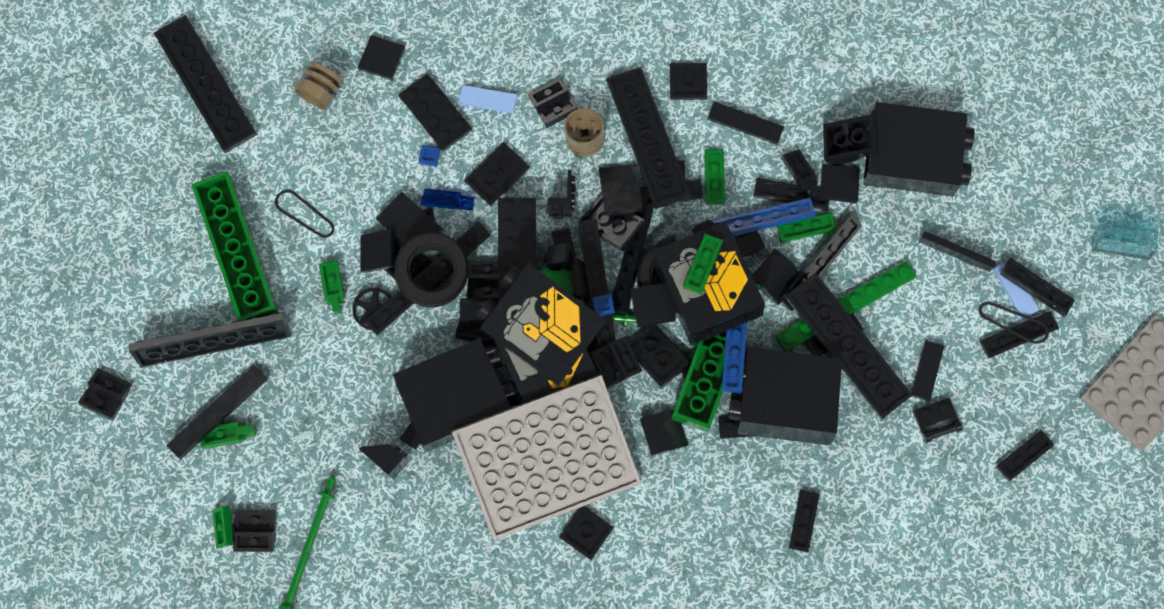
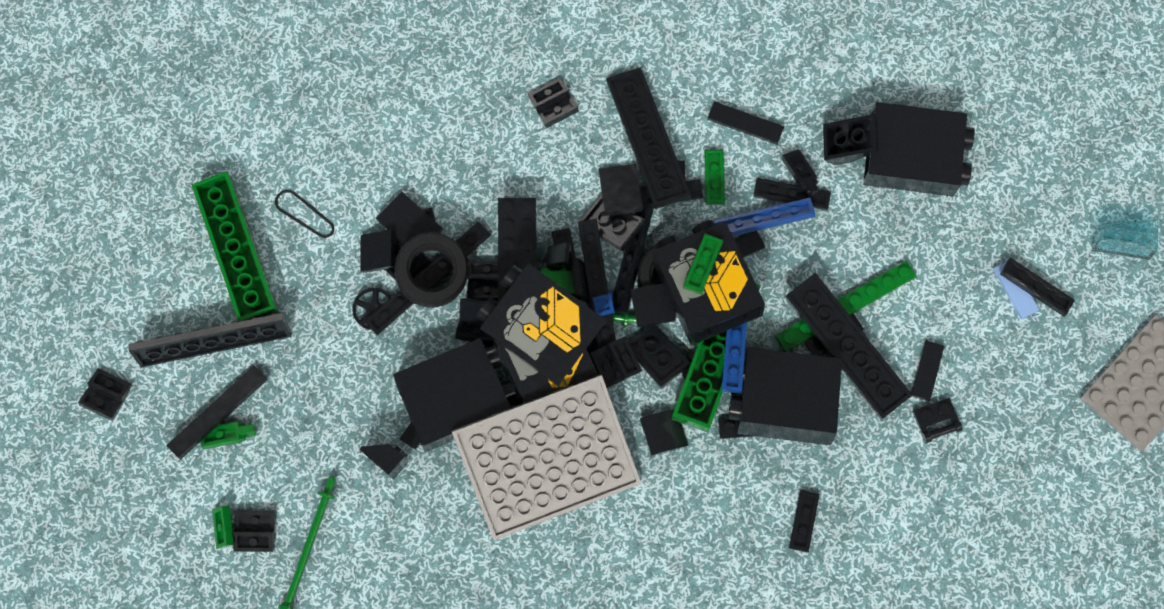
black plate [154,15,257,153] -> none
dark tan wheel [293,62,344,110] -> none
green hinge [319,260,345,314] -> none
black tile [357,35,406,81] -> none
black plate [398,74,472,152] -> none
blue tile [418,145,441,167] -> none
clear blue hinge [421,188,475,210] -> none
light blue tile [459,85,517,114] -> none
black tile [464,142,530,207] -> none
black bracket [547,170,576,219] -> none
black tile [559,506,614,560] -> none
dark tan wheel [564,108,605,157] -> none
black tile [669,63,707,100] -> none
black slope [752,249,799,306] -> none
green tile [776,212,836,243] -> none
black tile [777,213,862,311] -> none
black tile [819,164,860,204] -> none
black tile [918,231,996,272] -> none
black piece [979,302,1049,344] -> none
black tile [980,311,1059,359] -> none
black tile [996,430,1054,482] -> none

